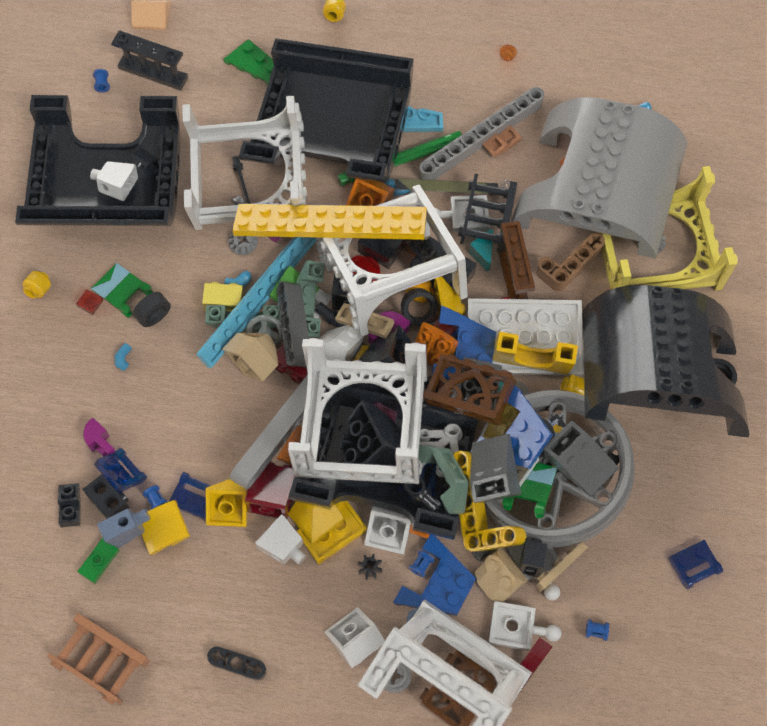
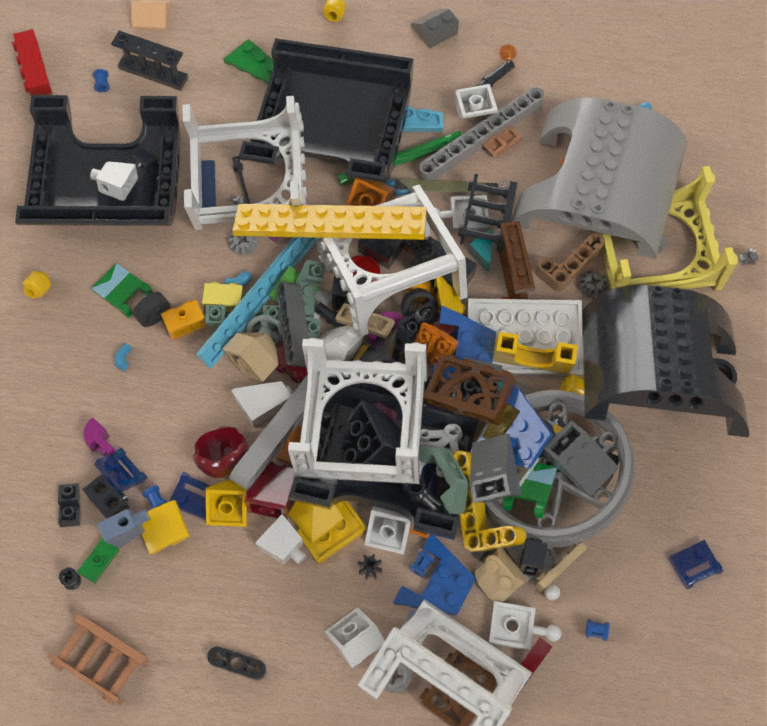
clear red plate [76,289,104,315] -> none
none -> red brick [12,29,53,95]
none -> black bush [58,567,82,590]
none -> light orange brick [161,300,207,340]
none -> dark red piece [193,426,249,478]
none -> dark blue tile [201,160,216,208]
none -> white slope [231,381,293,427]
none -> black slope [398,299,440,338]
none -> dark grey slope [411,9,459,49]
none -> white slope [455,84,498,119]
none -> black pin [474,59,515,88]
none -> dark grey gear [578,270,608,298]
none -> flat silver plate [739,247,759,266]

